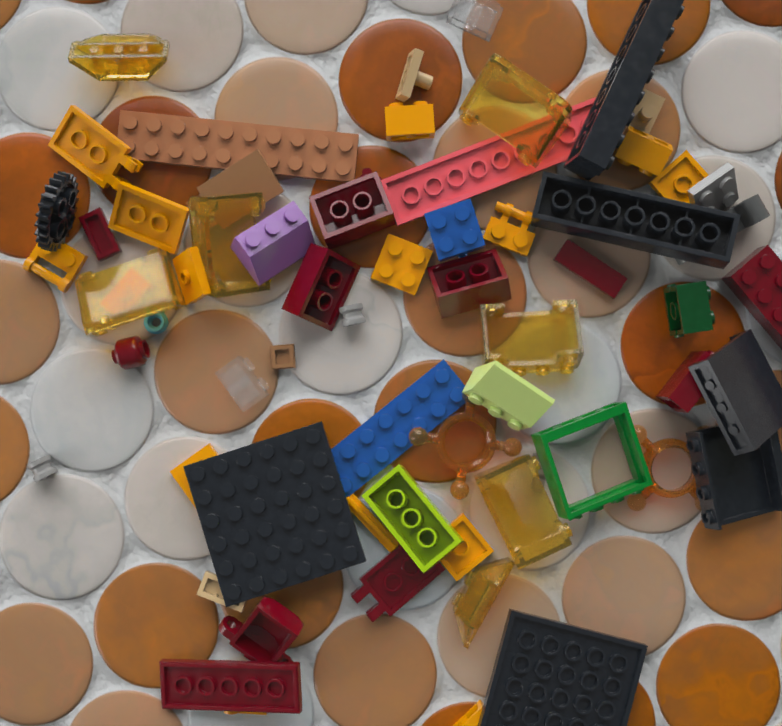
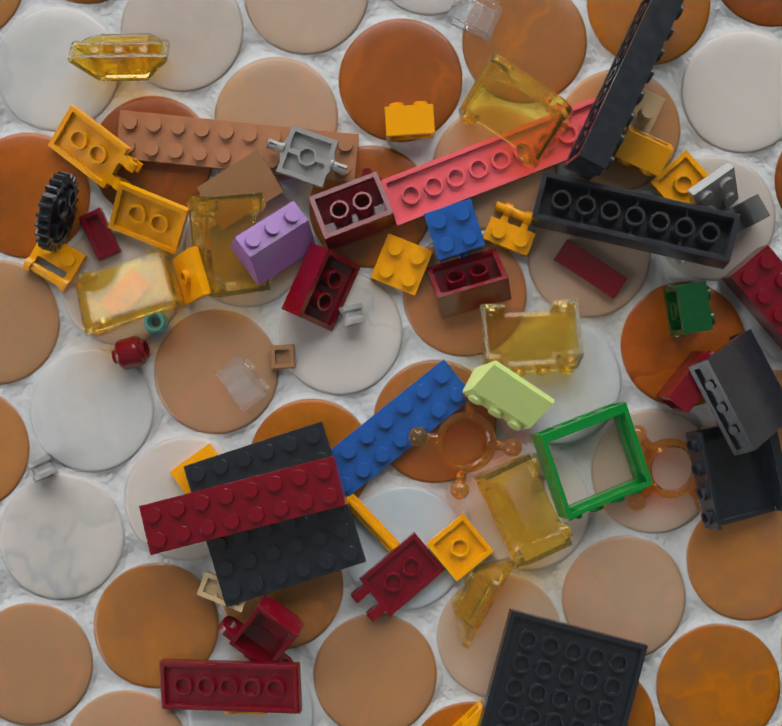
lime brick [361,464,464,573] -> none
tan tile [395,48,433,102] -> none
none -> dark red brick [139,456,348,555]
none -> light grey plate [267,125,348,189]

